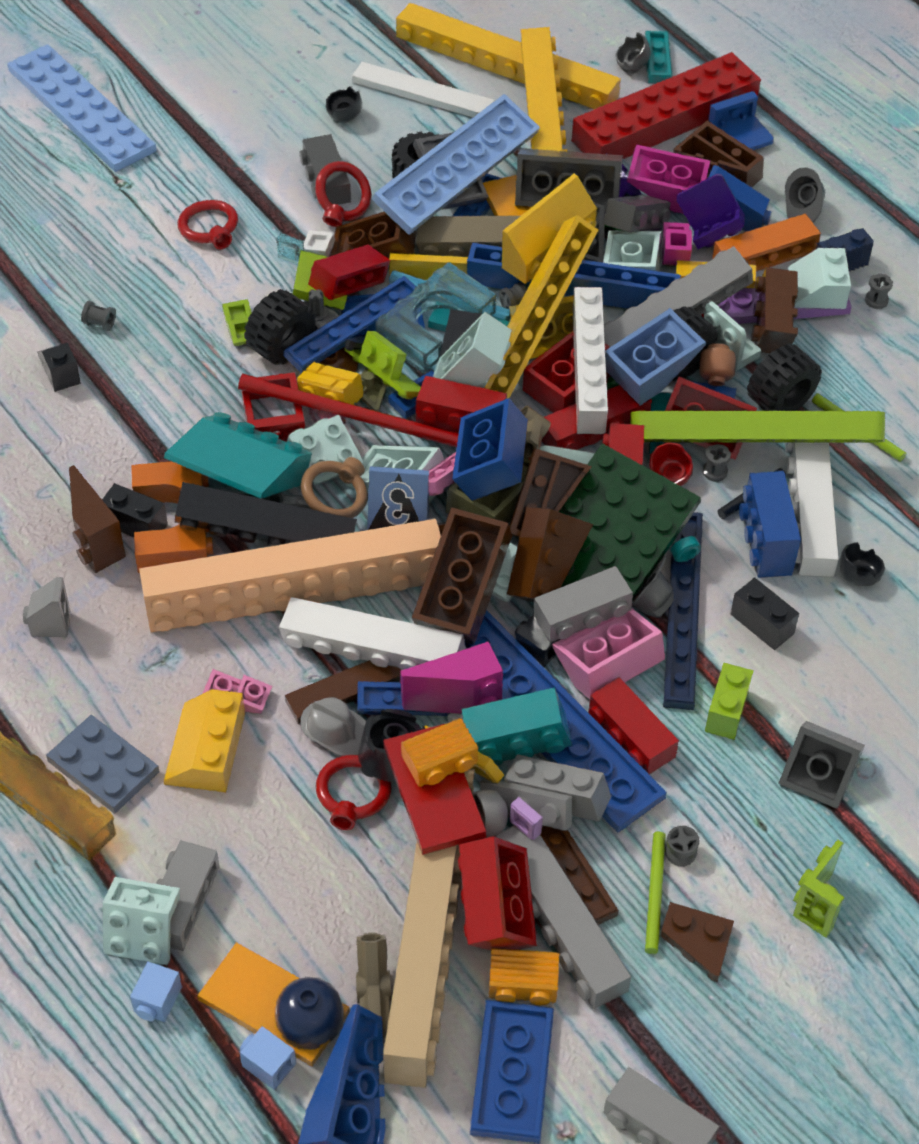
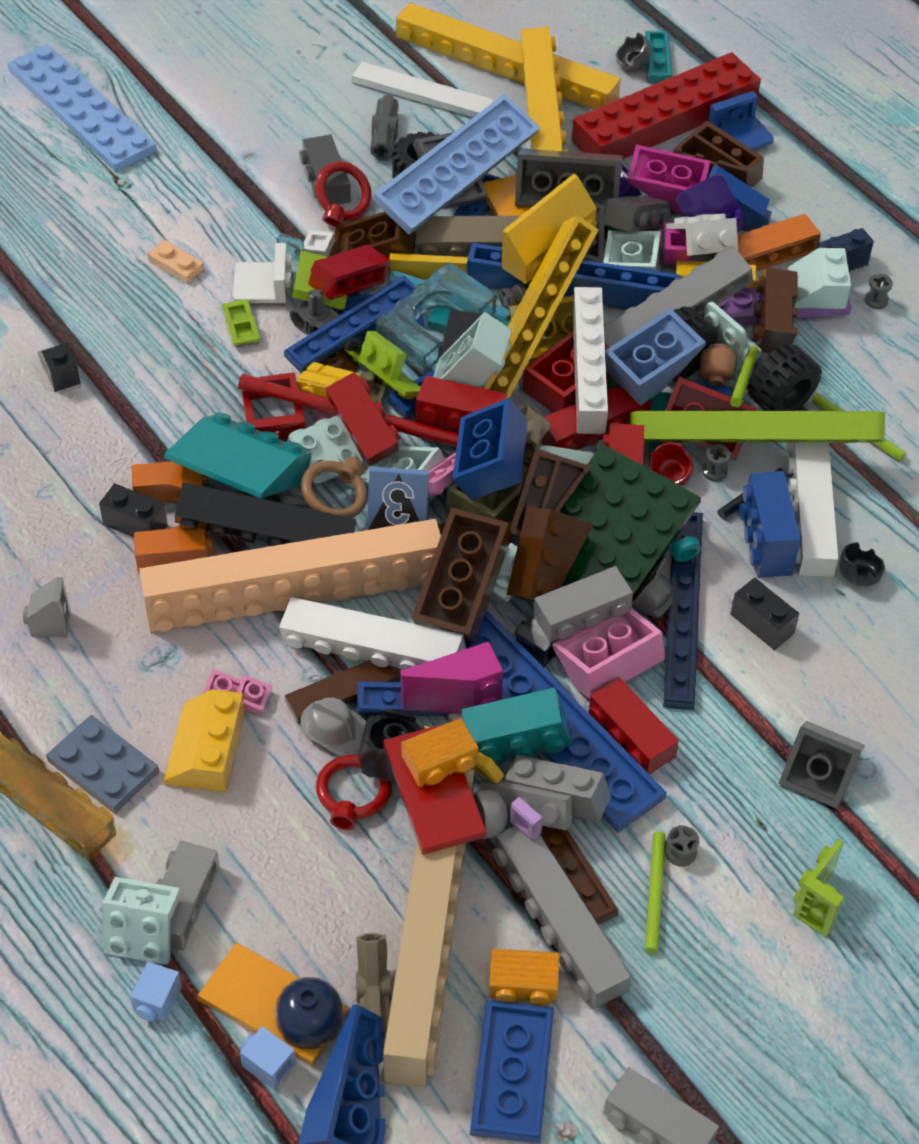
reddish brown slope [69,465,126,573] -> none
dark grey bush [81,301,116,331] -> none
red piece [177,200,238,250] -> none
black tyre [244,289,316,365] -> none
black hair [325,86,362,122] -> none
red brick [458,836,537,951] -> none
reddish brown wing [660,902,734,982] -> none
lime brick [705,662,754,740] -> none
dark grey piece [785,167,825,223] -> none
none -> light nougat plate [148,240,205,284]
none -> white bracket [233,243,292,303]
none -> red brick [325,372,400,467]
none -> dark grey piece [370,95,399,160]
none -> white bracket [666,214,738,255]
none -> lime bar [730,346,759,407]

